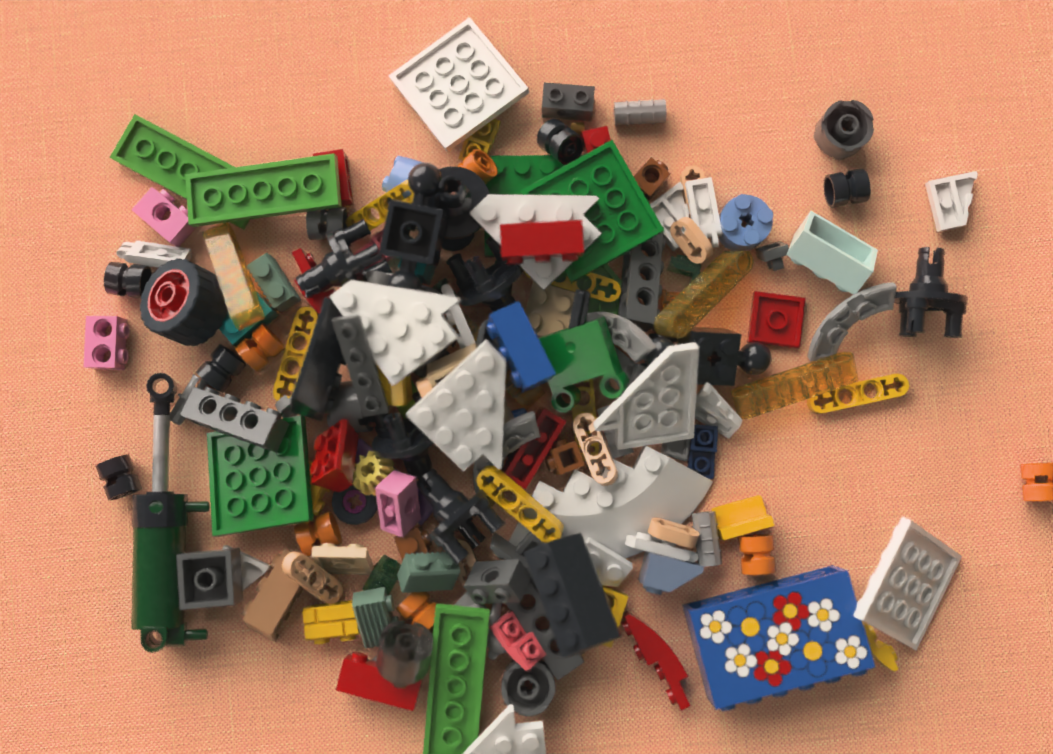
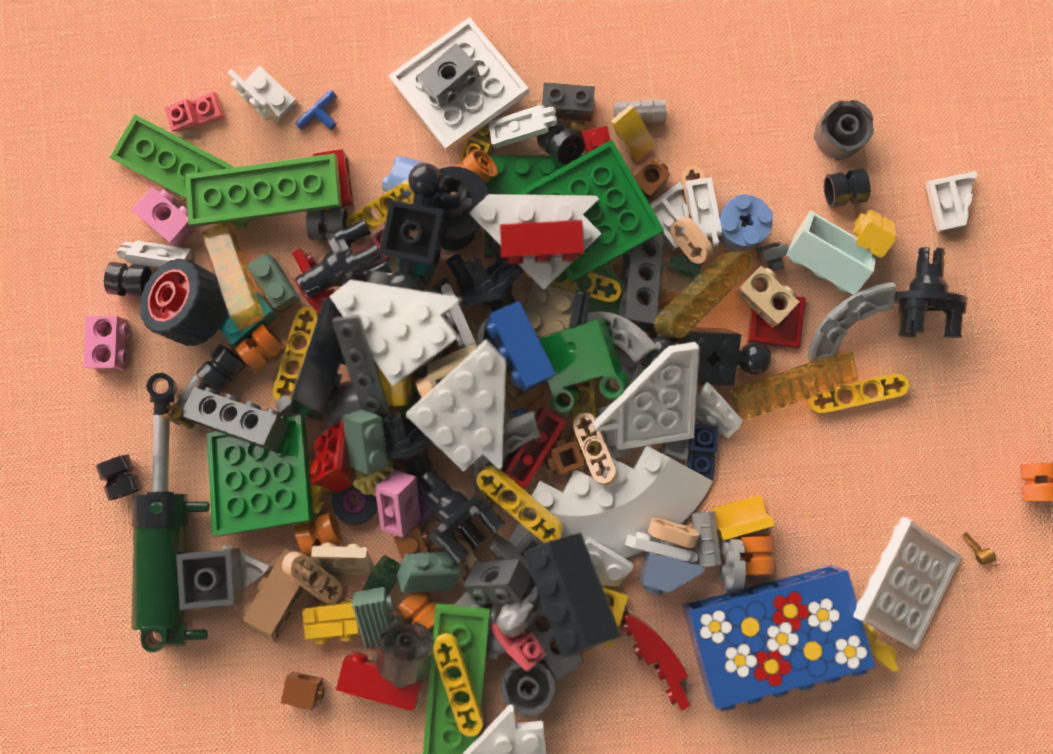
none -> pearl gold hand [163,404,194,429]
none -> coral slope [165,92,225,132]
none -> white bracket [228,66,298,123]
none -> dark orange brick [281,671,325,710]
none -> blue piece [295,90,337,130]
none -> sand green brick [343,409,388,474]
none -> brick [417,43,480,109]
none -> yellow beam [433,633,483,737]
none -> white hinge [489,105,557,149]
none -> light grey piece [497,586,539,637]
none -> yellow slope [611,105,655,163]
none -> light grey plate [720,539,746,593]
none -> tan brick [735,266,799,328]
none -> yellow brick [853,209,896,258]
none -> pearl gold hand [962,532,997,564]

